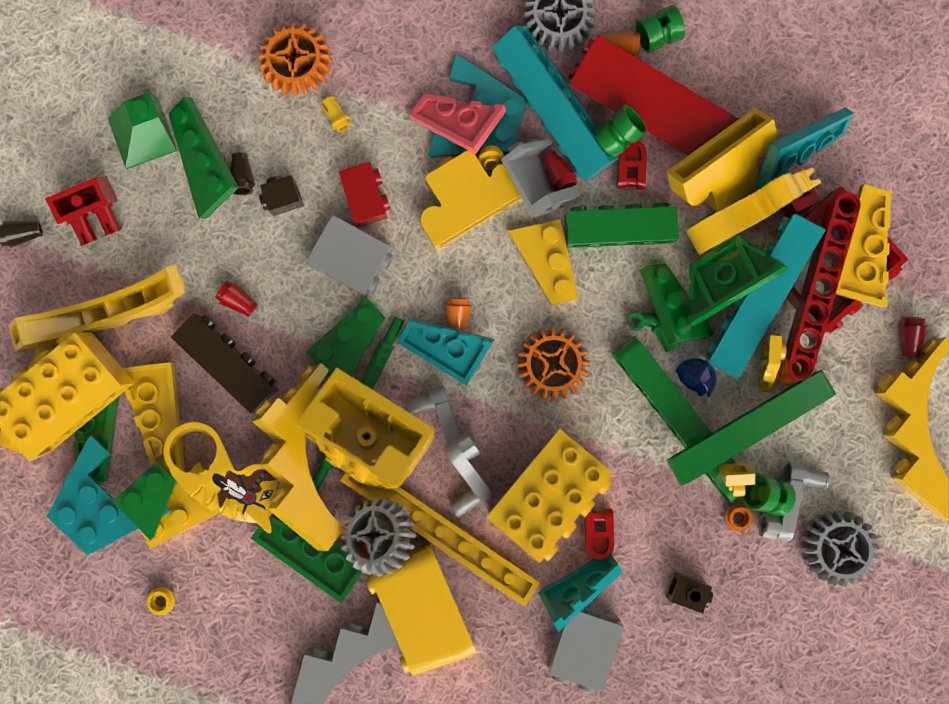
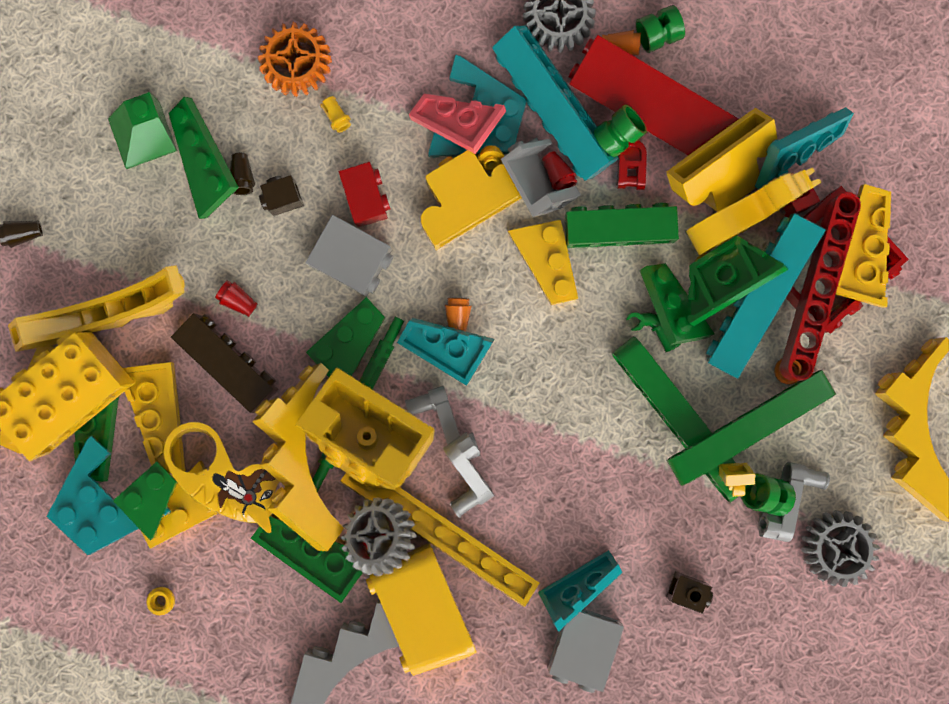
red brick [45,176,122,246] -> none
yellow brick [486,429,614,563] -> none
orange gear [516,327,591,401] -> none
red plate [584,508,614,560] -> none
clear blue hair [676,358,717,397] -> none
orange plate [724,503,753,531] -> none
yellow wing [758,335,786,393] -> none
dark red cone [898,317,928,357] -> none

